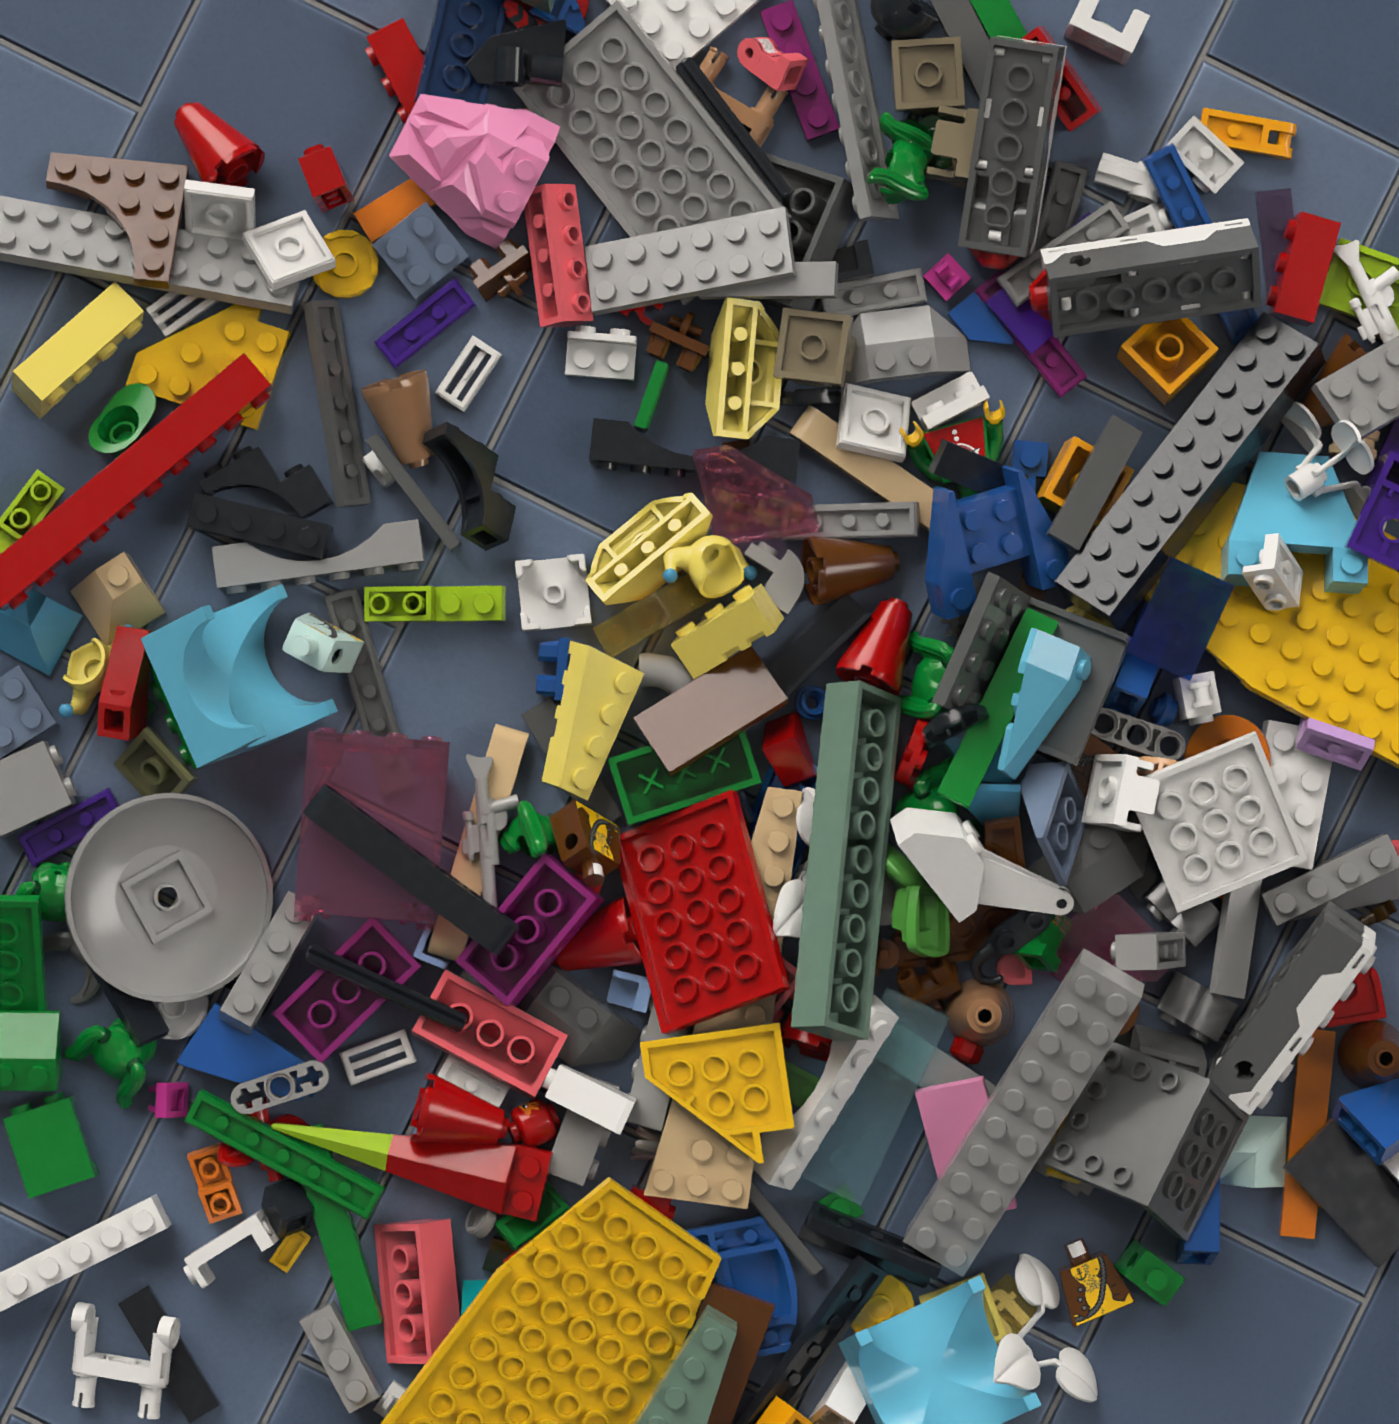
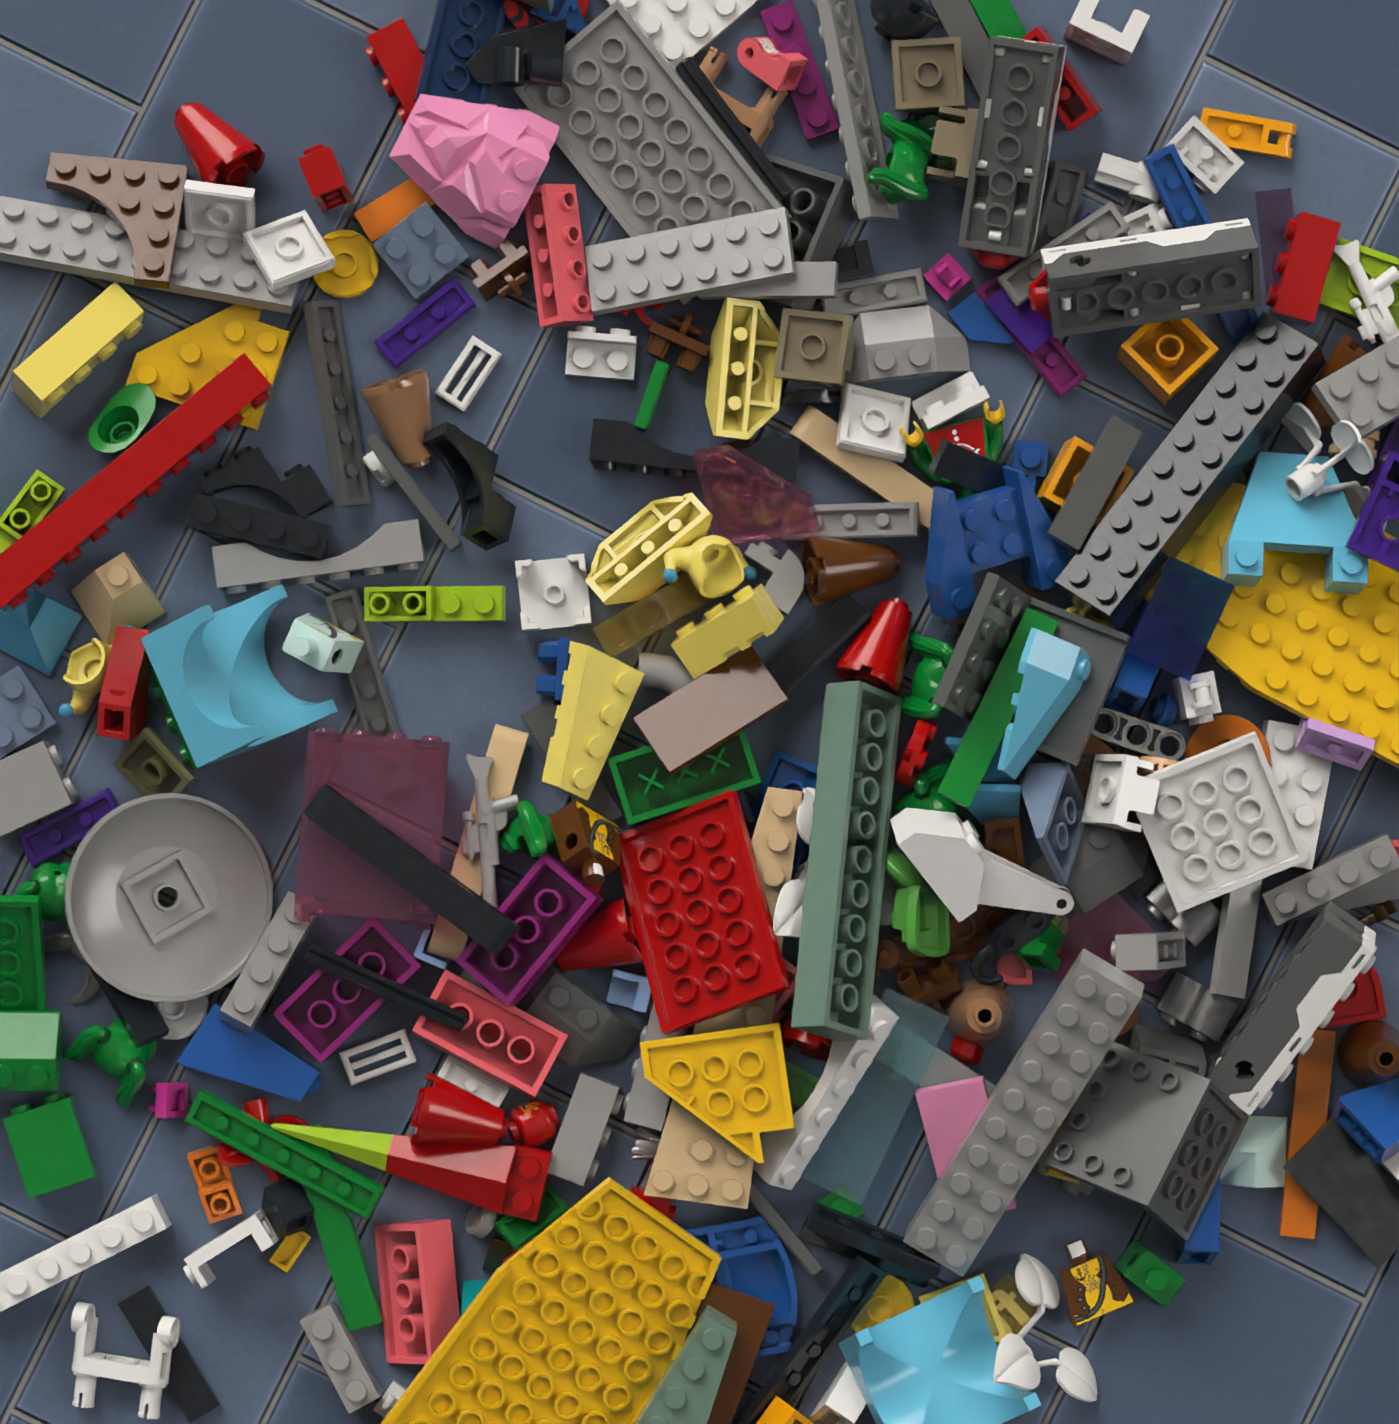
white tile [146,292,218,338] -> none
light grey beam [231,1060,330,1114] -> none
white slope [542,1064,637,1135] -> none
red slope [762,711,817,788] -> none
blue plate [794,685,825,720] -> none
black tile [922,704,989,748] -> none
white bracket [1242,533,1303,611] -> none

